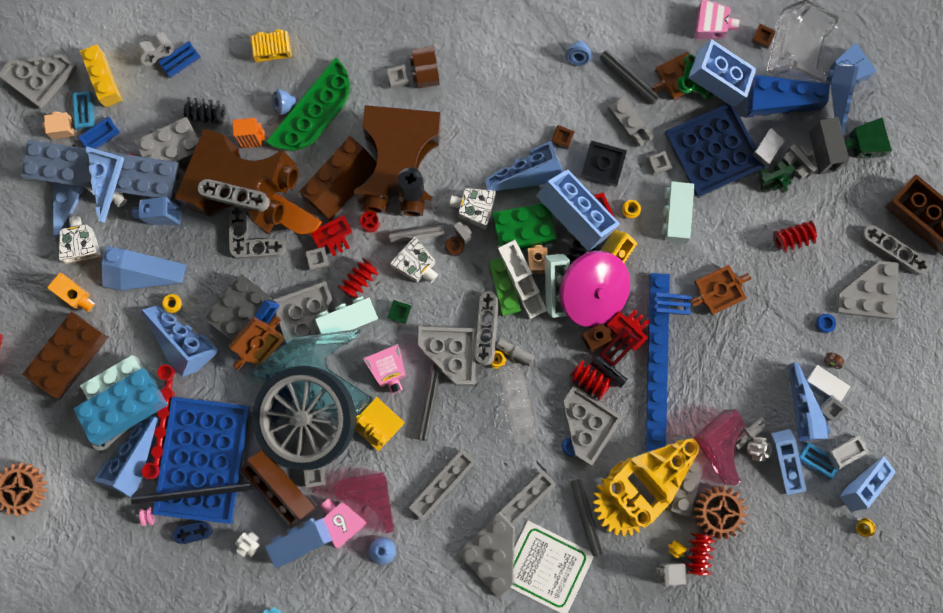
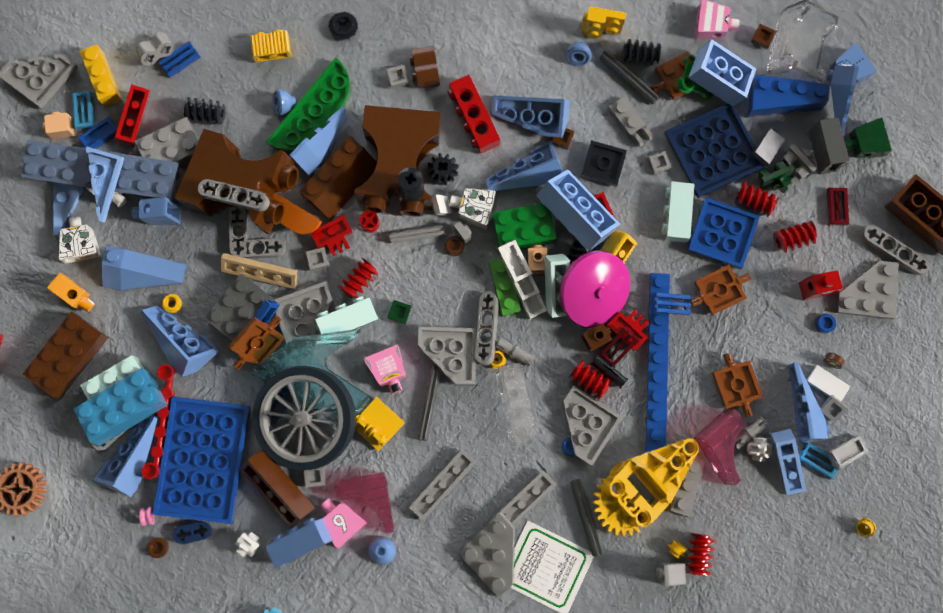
black piece [131,483,252,505] -> none
orange brick [232,117,266,149] -> none
white torso [391,237,438,283] -> none
yellow plate [622,200,641,219] -> none
nougat gear [693,486,748,540] -> none
light blue slope [839,457,895,512] -> none
none -> red brick [115,84,150,148]
none -> reddish brown tile [147,538,169,558]
none -> tan plate [221,253,298,289]
none -> medium blue wedge [290,107,347,179]
none -> black gear [329,12,358,41]
none -> black gear [427,153,459,185]
none -> white tile [432,195,452,216]
none -> red brick [447,74,501,154]
none -> medium blue wedge [492,95,570,137]
none -> yellow plate [580,6,626,39]
none -> black piece [621,39,661,66]
none -> blue plate [687,197,760,270]
none -> dark orange plate [712,353,763,417]
none -> red piece [735,182,779,217]
none -> red torso [799,270,843,301]
none -> dark red tile [827,188,849,226]

